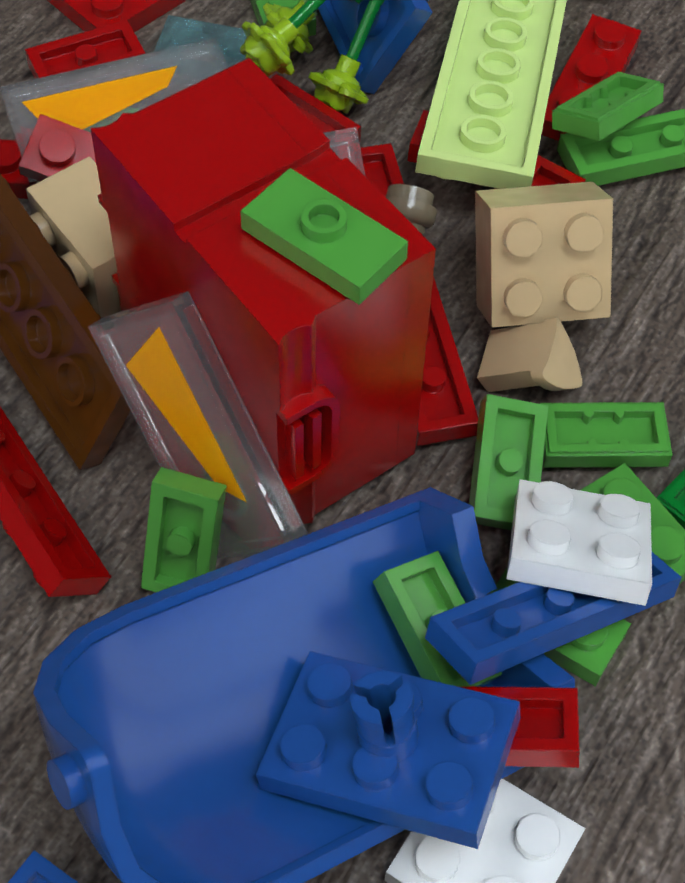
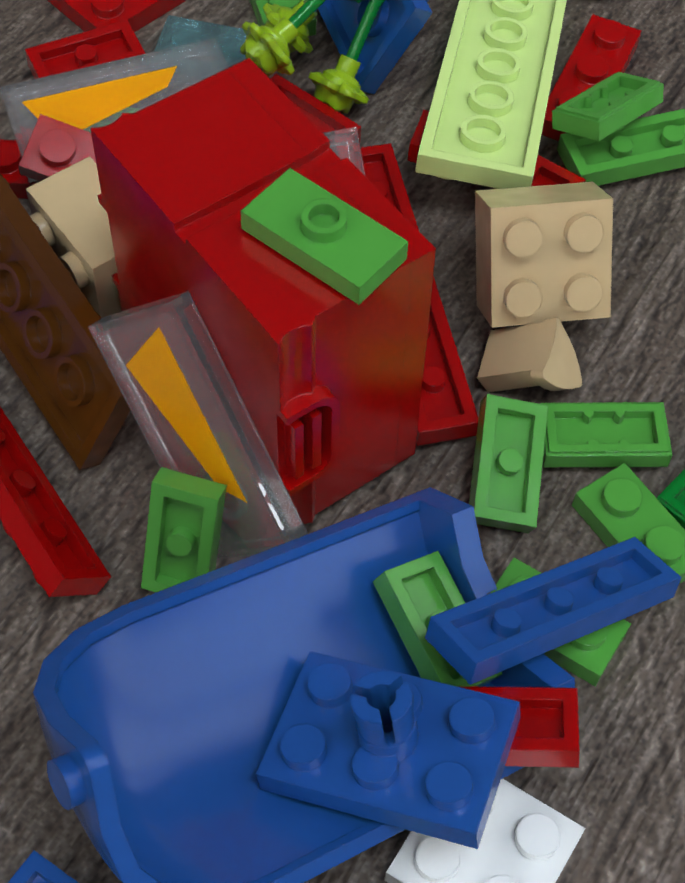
dark tan plate [386,184,437,235] -> none
white plate [506,479,652,606] -> none

